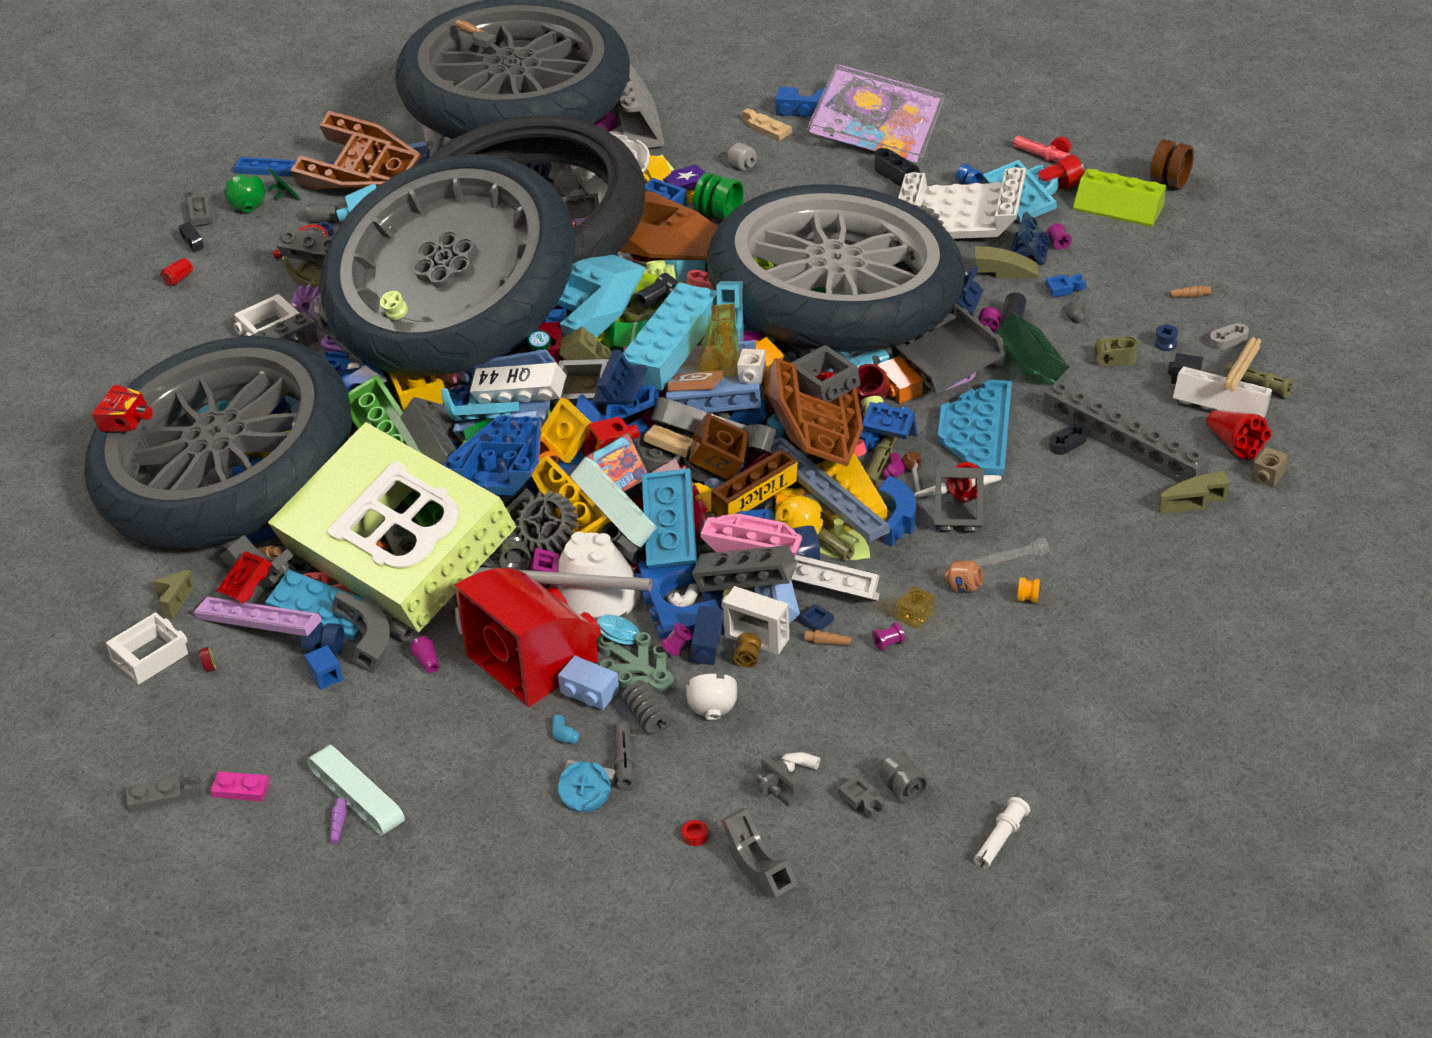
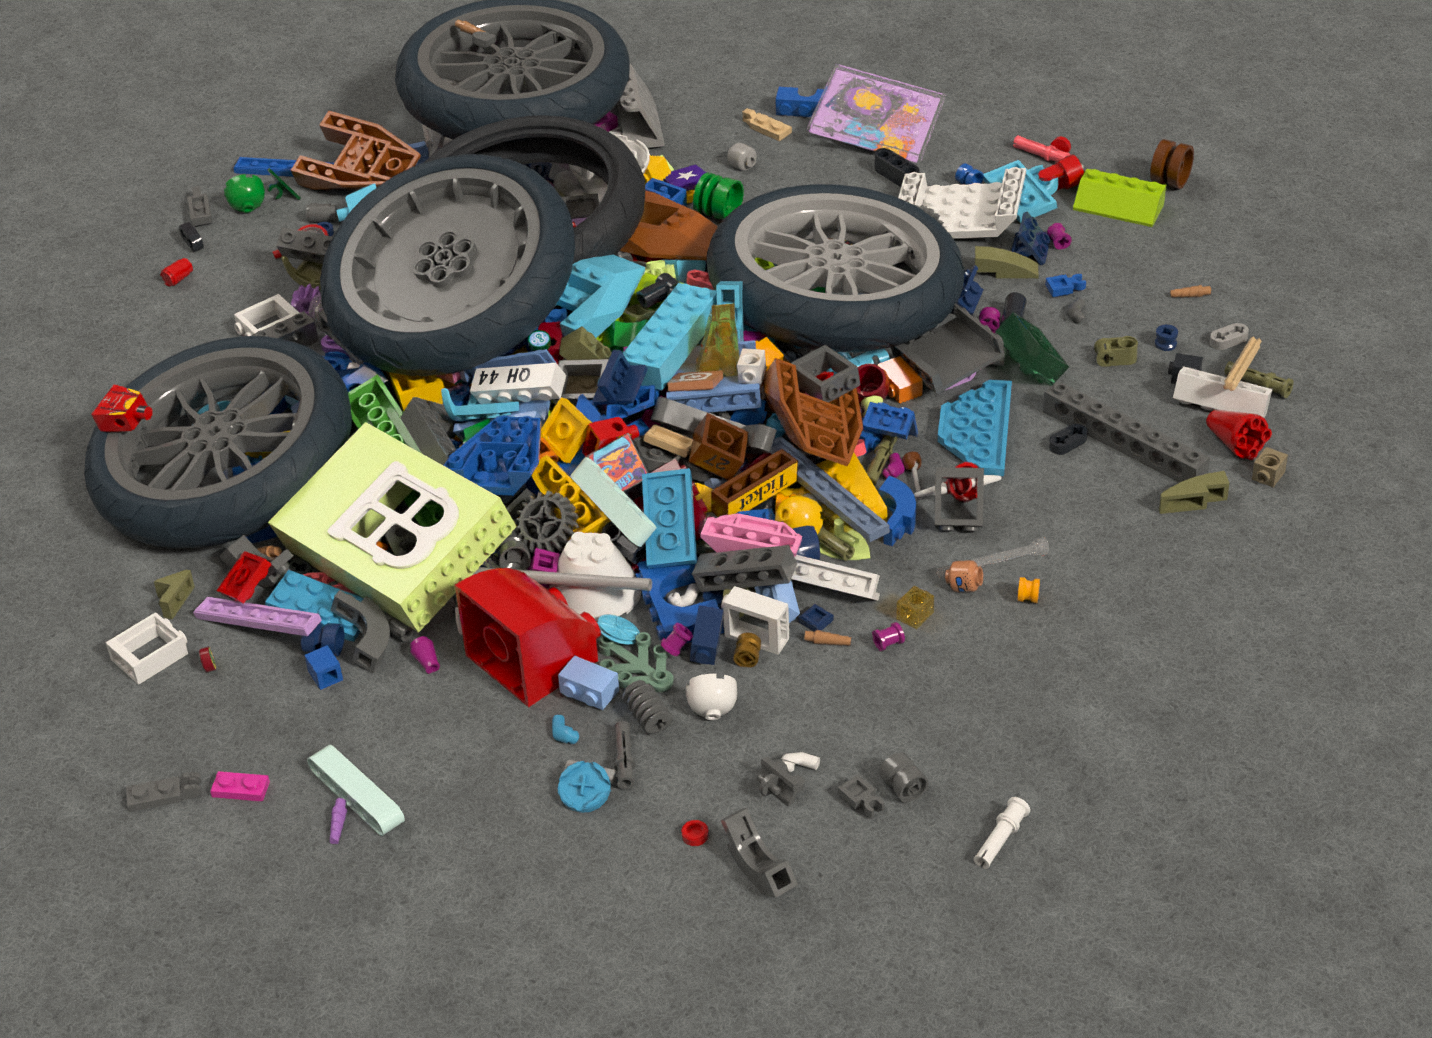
yellowish green wheel [380,291,408,320] -> none

